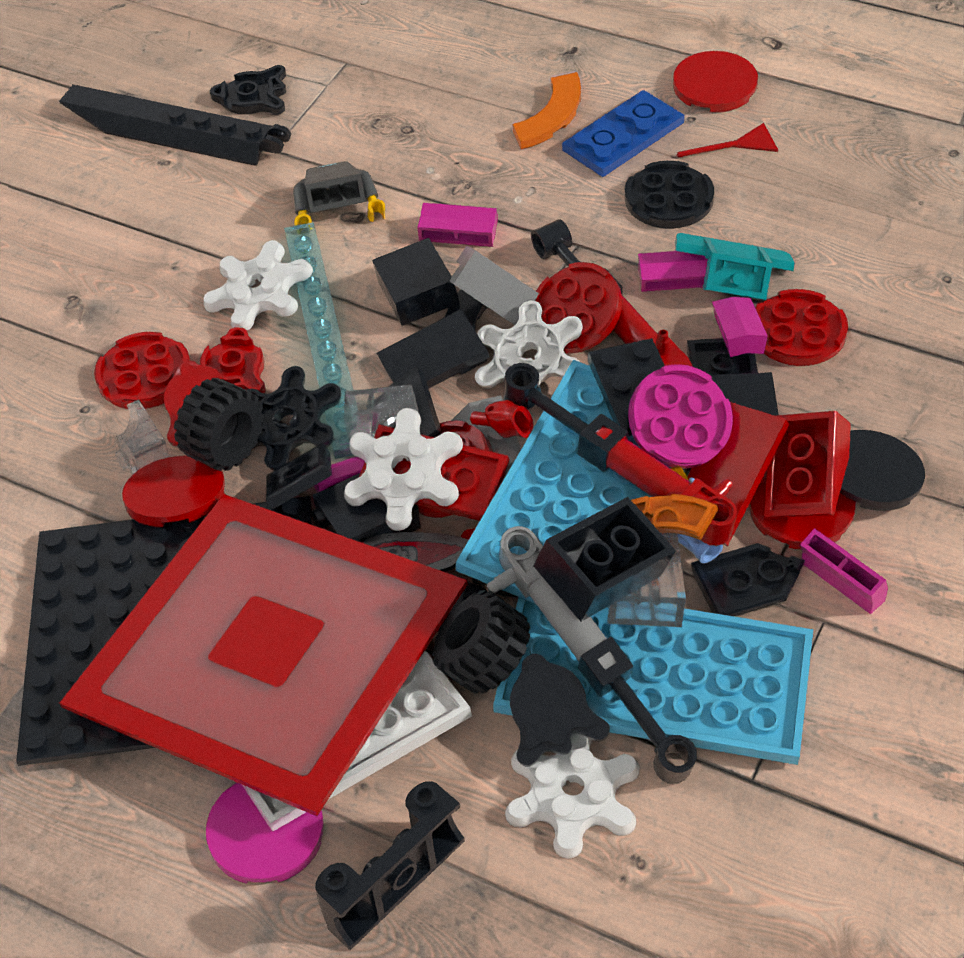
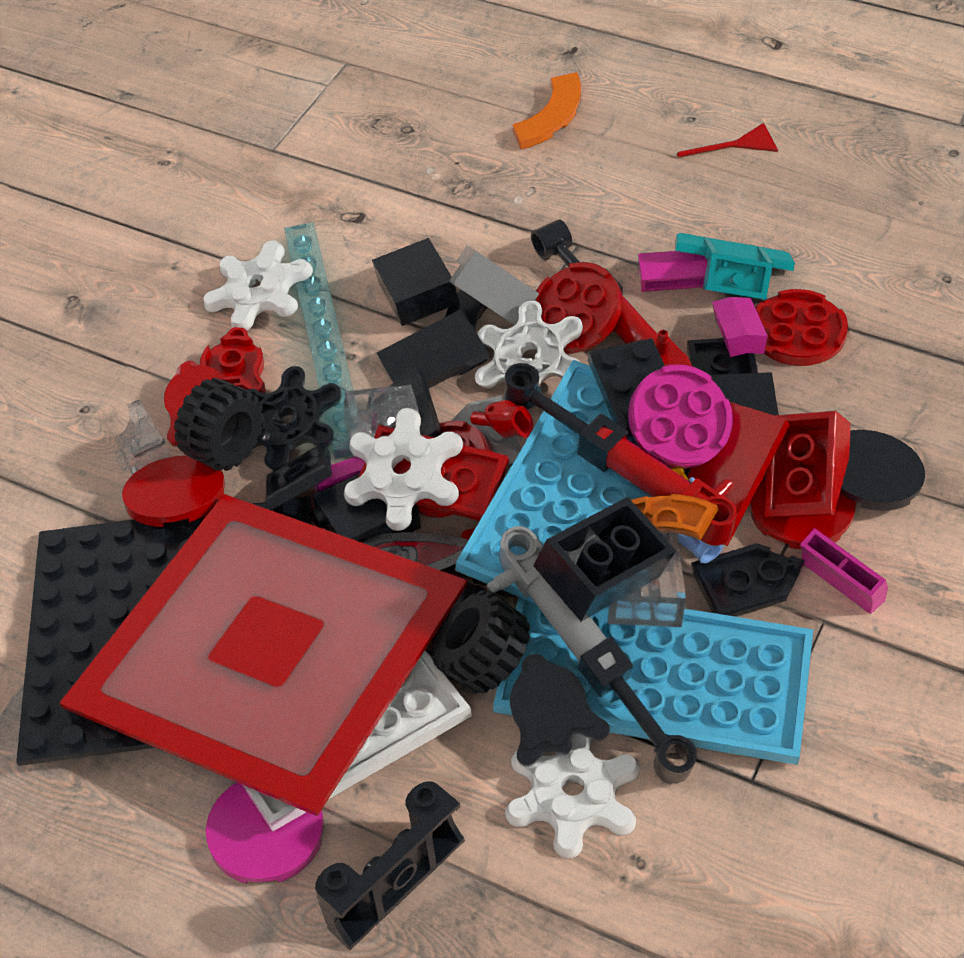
black hinge [59,84,292,166] -> none
red tile [94,332,190,410] -> none
black tile [210,65,286,115] -> none
dark grey torso [293,161,385,236] -> none
dark pink piece [417,202,498,247] -> none
blue piece [562,90,685,177] -> none
black tile [625,161,714,229] -> none
red tile [673,51,758,112] -> none

